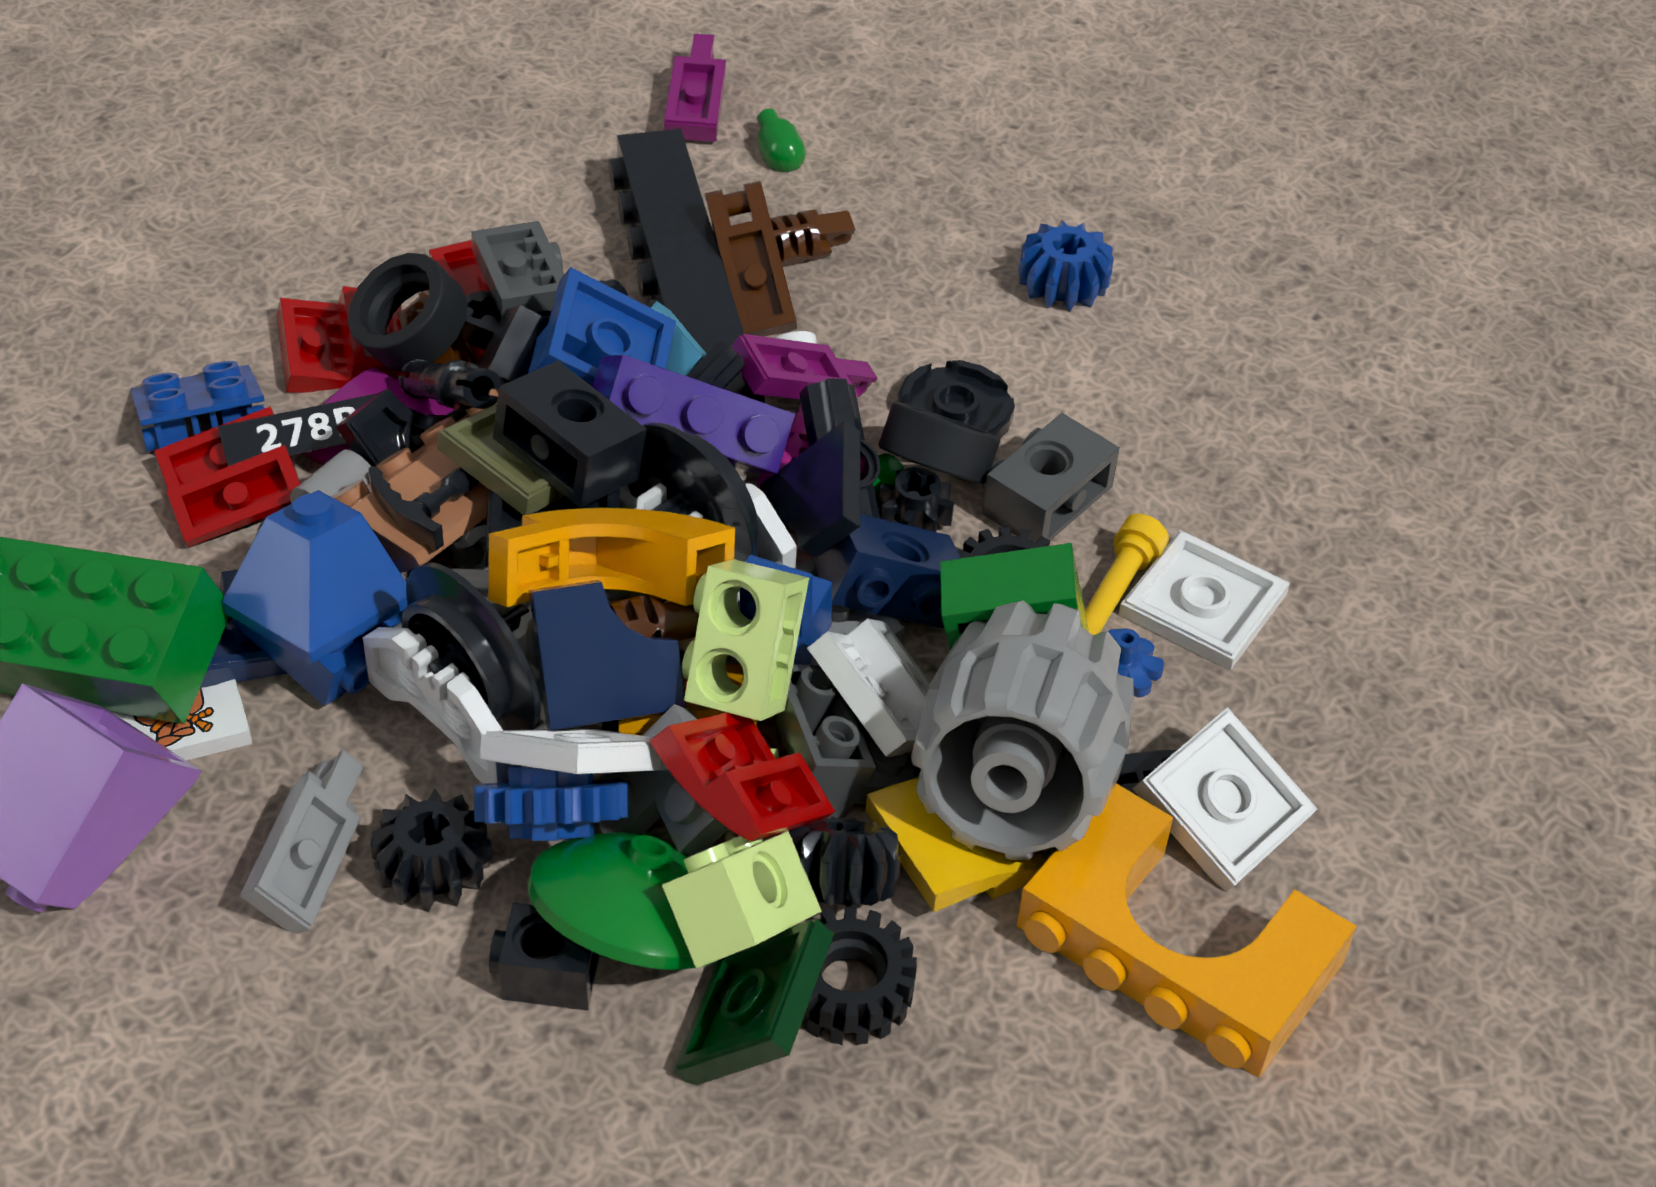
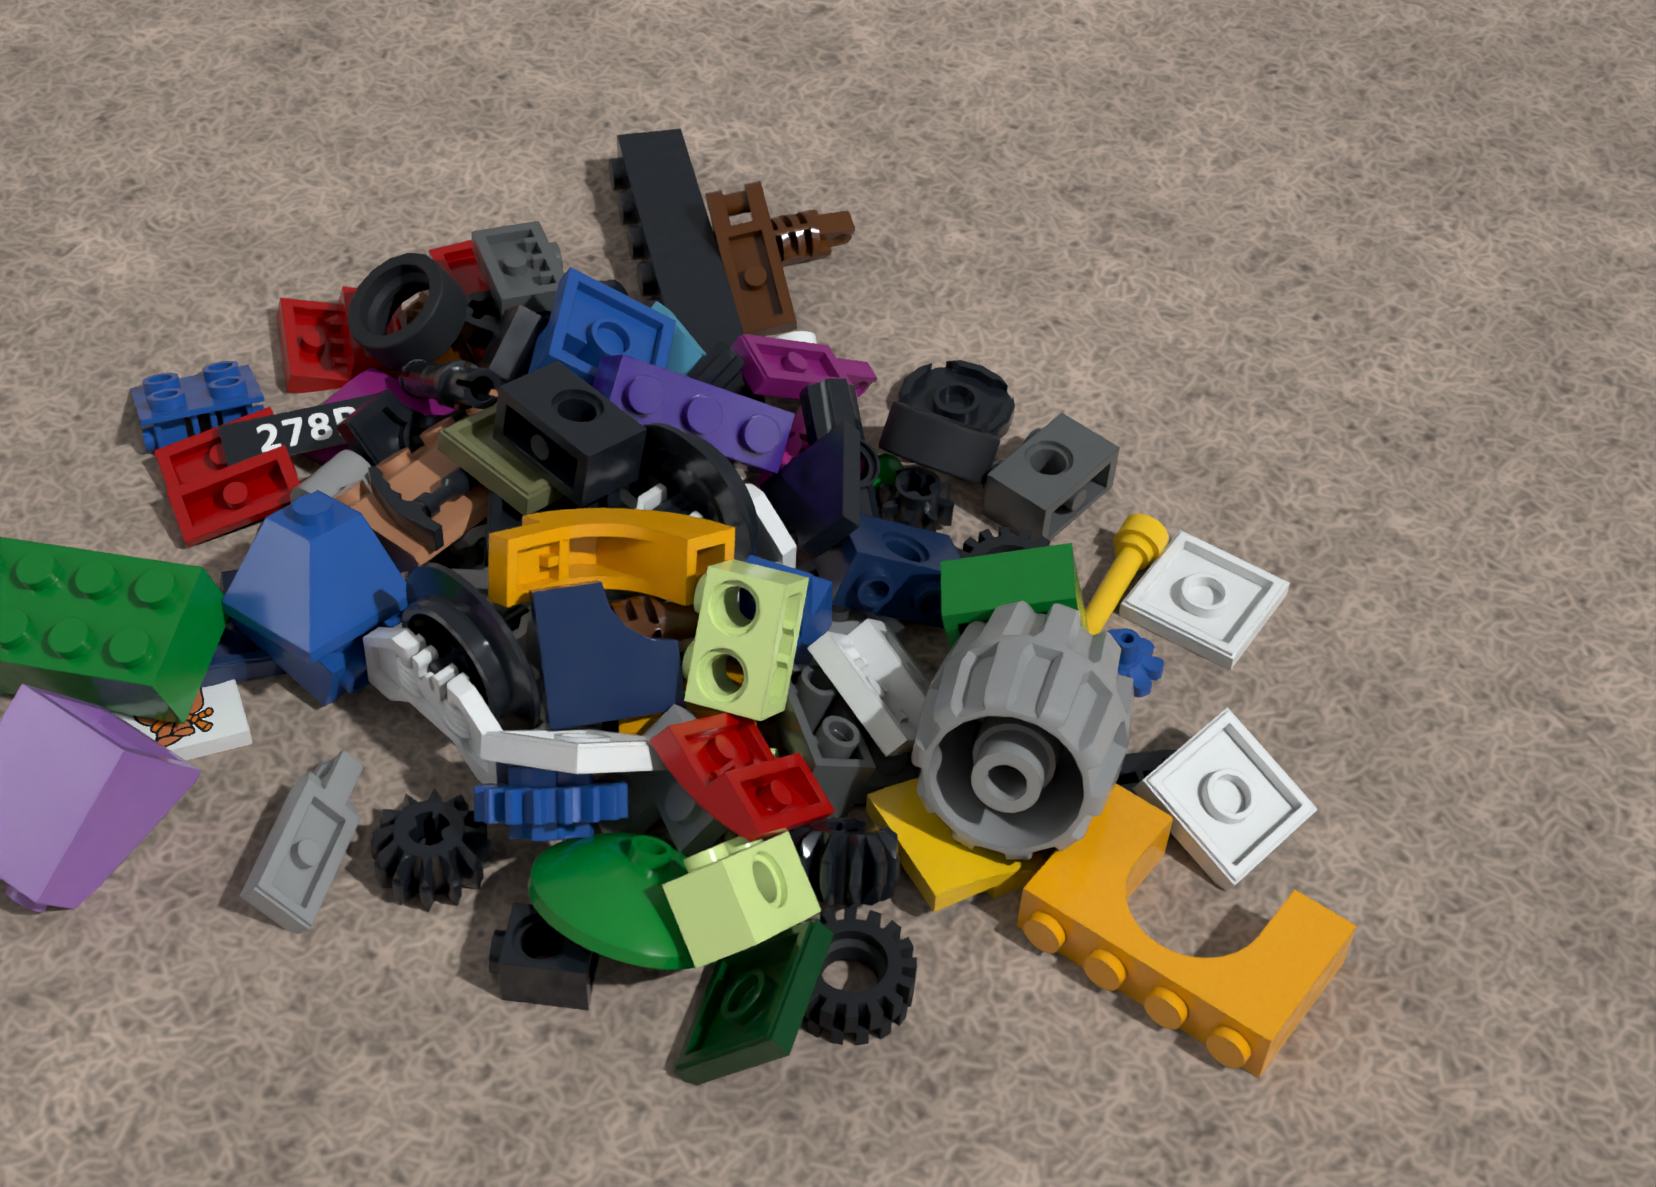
magenta hinge [664,33,726,142] -> none
green cylinder [757,109,806,172] -> none
blue gear [1018,220,1114,312] -> none

